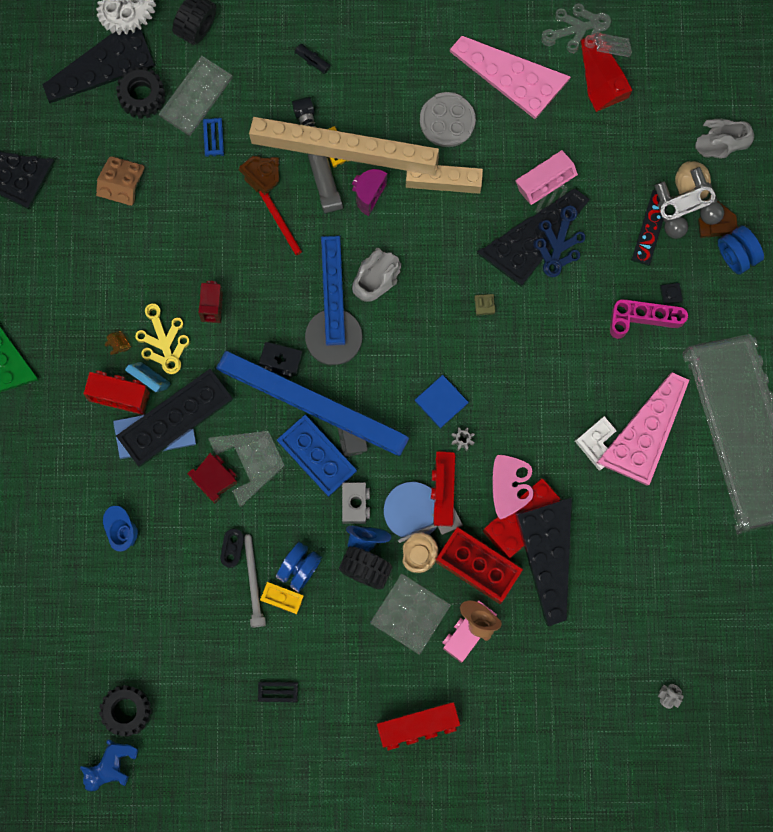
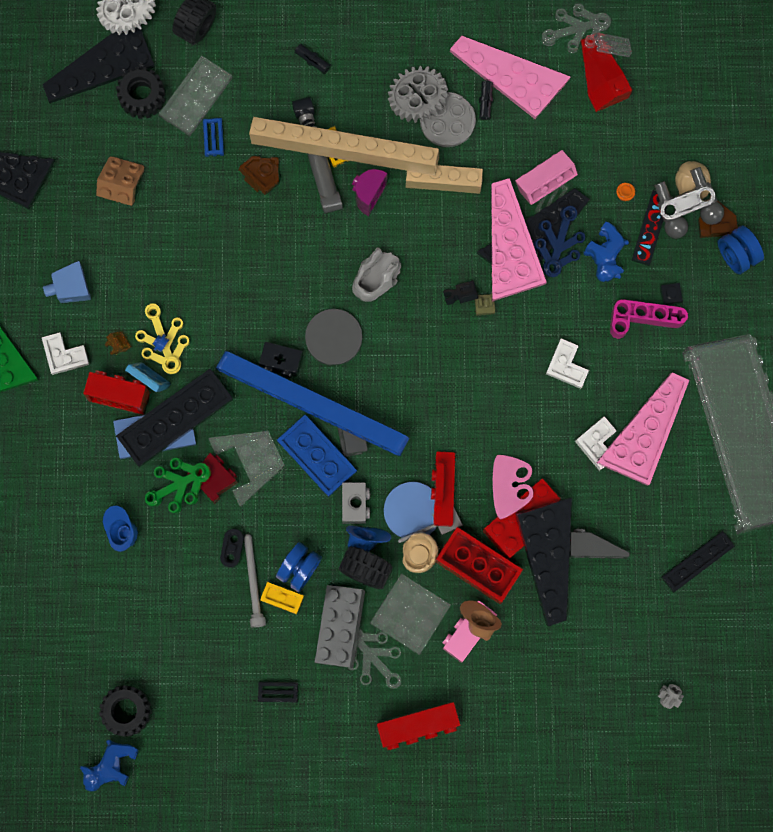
dark red hips [198,281,223,323] -> none
red bar [259,191,302,256] -> none
blue tile [321,236,345,346] -> none
blue tile [415,375,469,429] -> none
light grey gear [451,427,474,451] -> none
light grey hair [695,118,754,159] -> none
none -> white plate [42,333,89,375]
none -> medium blue torso [43,261,91,303]
none -> green plant [145,458,211,513]
none -> blue plate [152,334,169,352]
none -> dark grey plate [315,585,365,668]
none -> clear plant [348,628,401,689]
none -> light grey gear [388,66,448,123]
none -> black plate [443,280,478,305]
none -> black pin [479,81,494,120]
none -> bright pink wing [491,178,547,301]
none -> white plate [546,339,589,389]
none -> dark grey slope [569,529,629,559]
none -> blue animal [584,222,629,282]
none -> orange plate [616,183,635,201]
none -> black tile [661,531,735,593]

